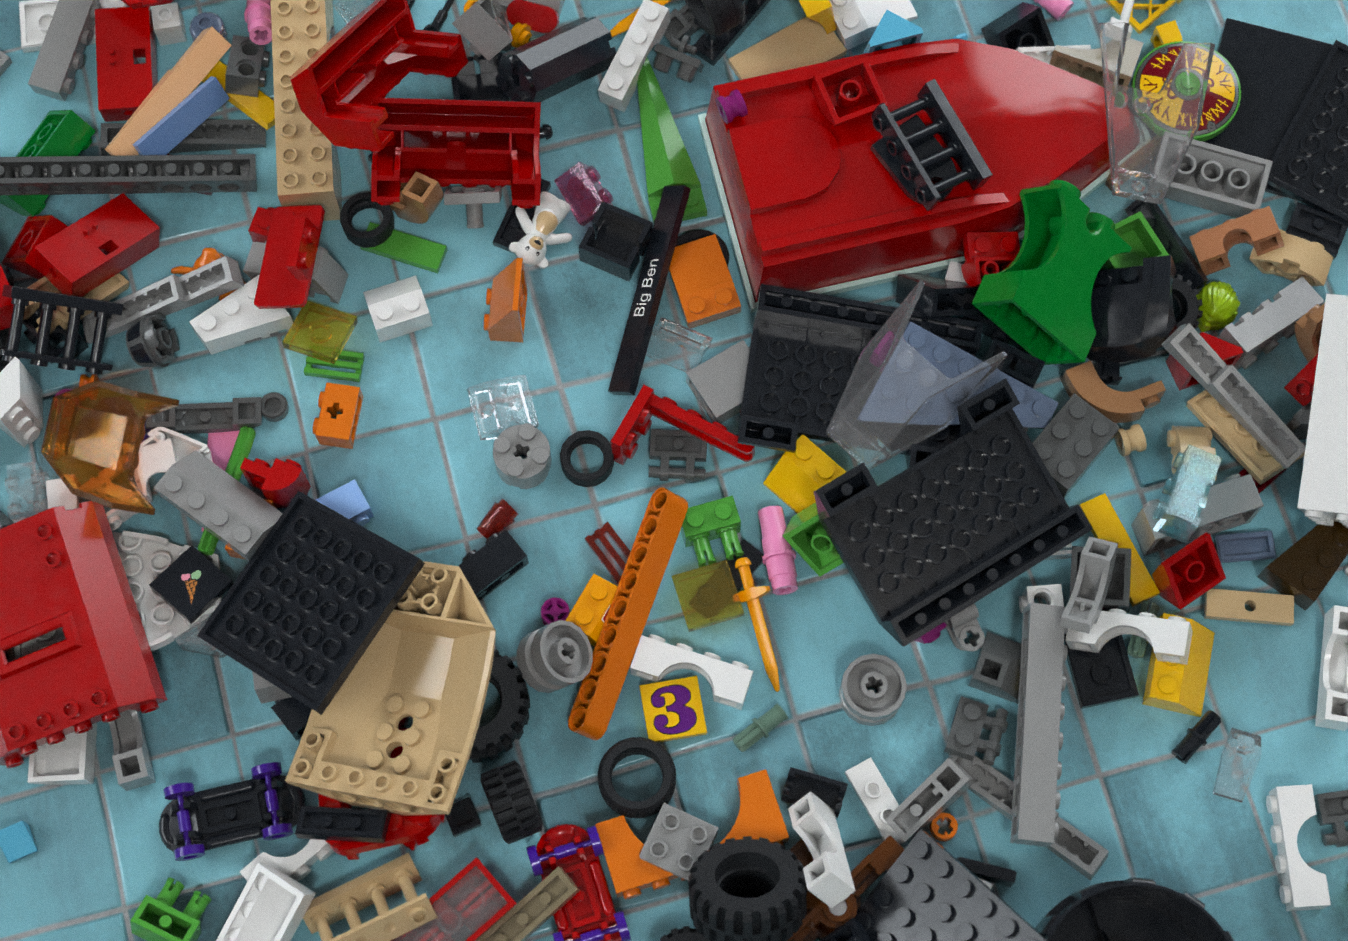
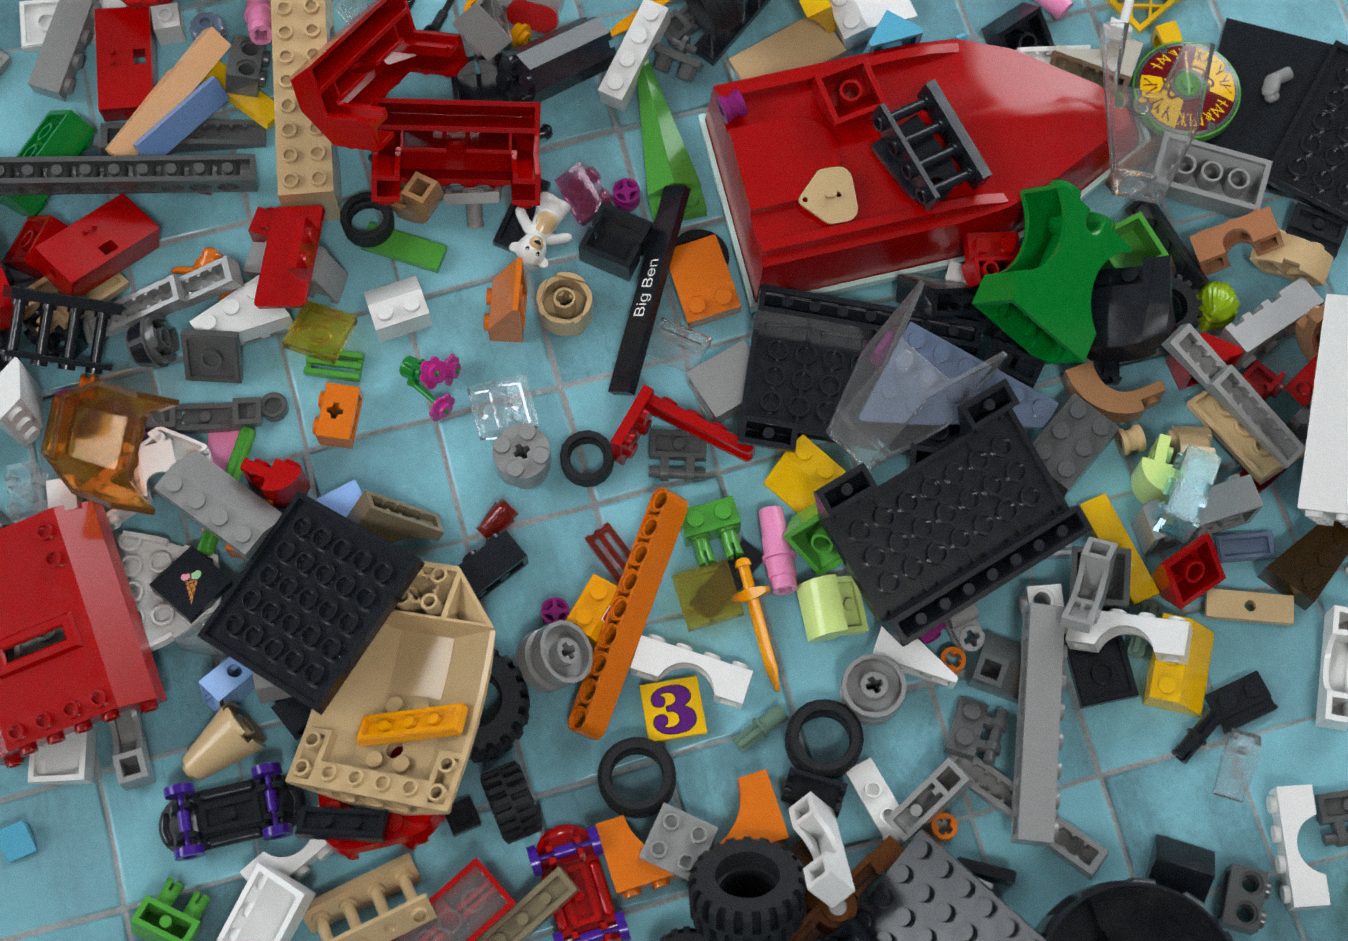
none -> dark grey tile [180,329,243,383]
none -> tan cone [182,701,266,780]
none -> light blue torso [198,657,255,714]
none -> dark tan arch [346,490,445,543]
none -> light orange tile [356,703,468,747]
none -> dark pink plant [400,353,461,422]
none -> tan brick [536,272,593,336]
none -> magenta wheel [613,178,640,212]
none -> black tyre [785,699,864,779]
none -> yellowish green brick [797,574,869,642]
none -> tan piece [798,167,858,225]
none -> white slope [872,626,958,689]
none -> orange bush [939,647,966,675]
none -> yellowish green brick [1131,434,1179,504]
none -> black slope [1145,834,1215,903]
none -> black plate [1204,670,1278,735]
none -> dark grey brick [1216,863,1271,935]
none -> red bracket [1242,360,1287,401]
none -> light grey arm [1261,66,1294,102]

